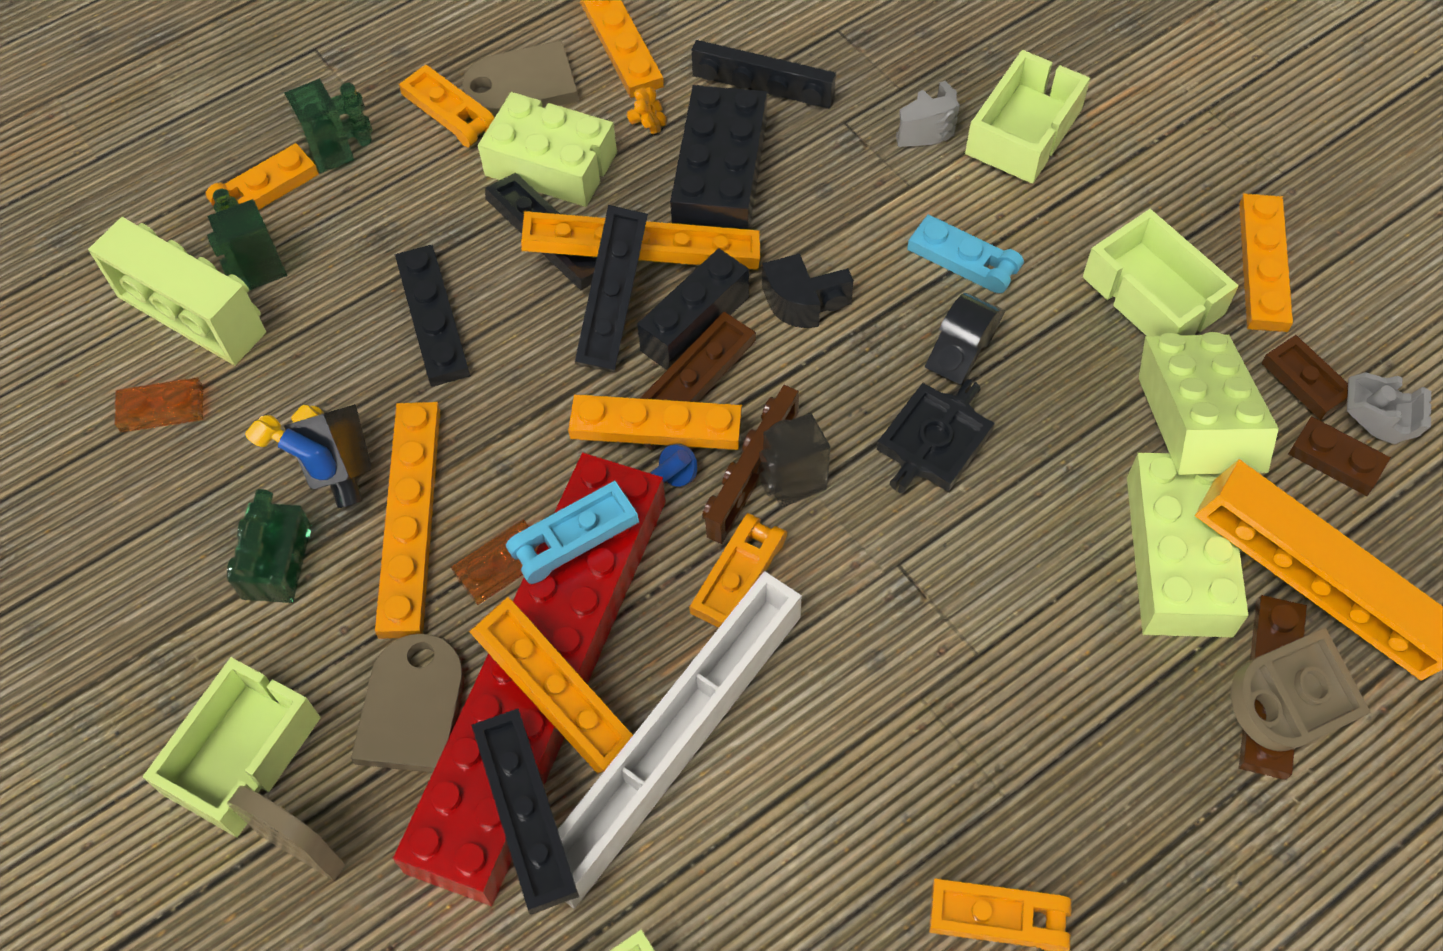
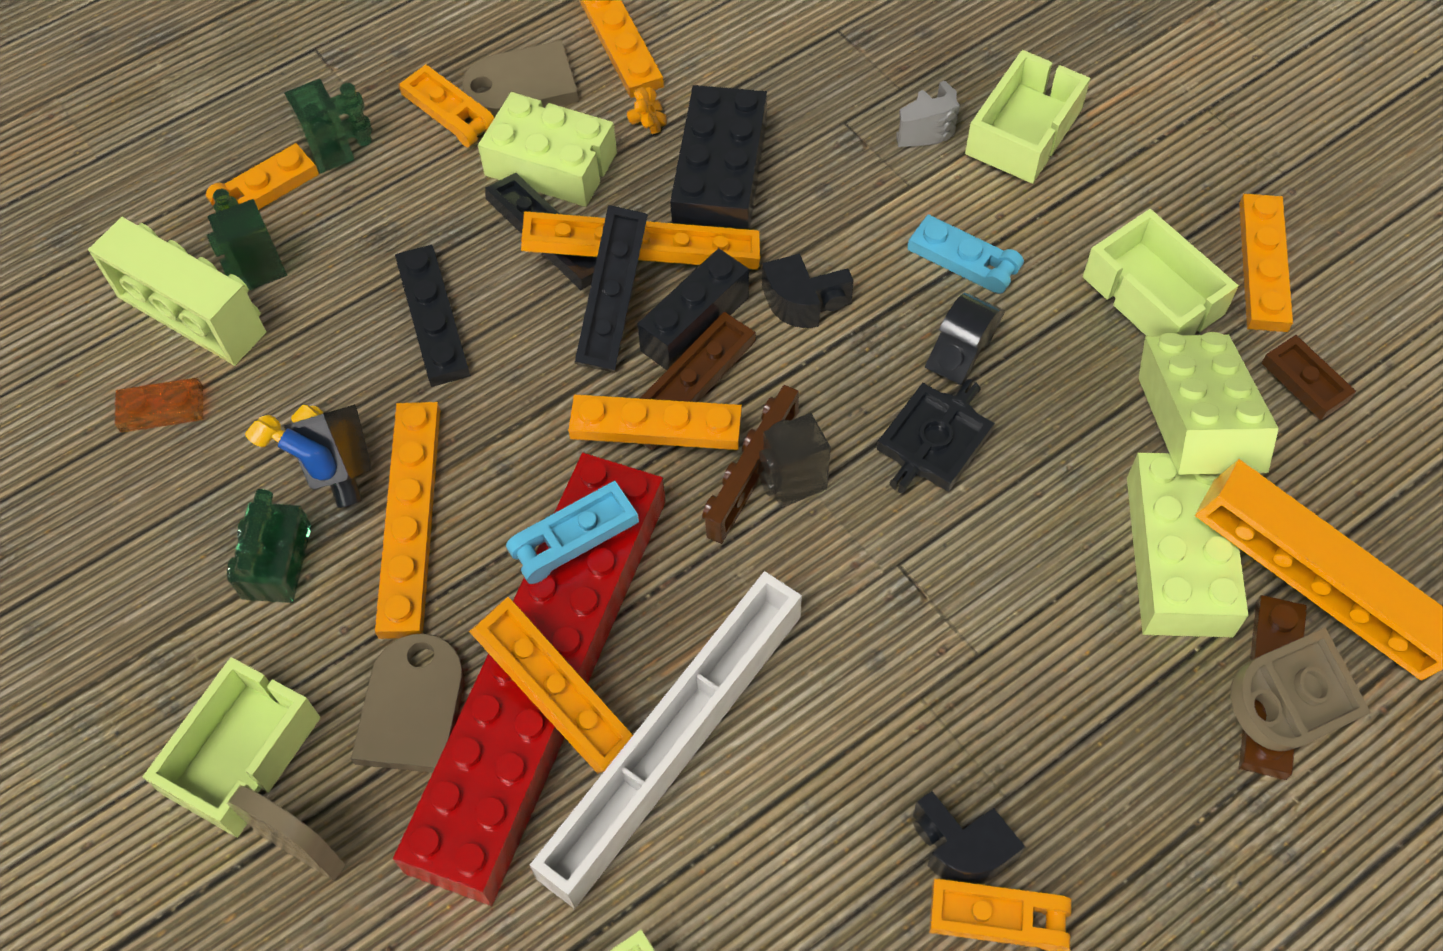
clear orange plate [451,519,539,606] -> none
black plate [472,709,579,915] -> none
blue plate [651,444,697,487] -> none
light orange plate [689,513,788,628] -> none
black plate [691,40,836,109] -> none
reddish brown plate [1288,416,1391,496] -> none
light grey hand [1347,372,1431,445] -> none
none -> black brick [913,791,1025,884]

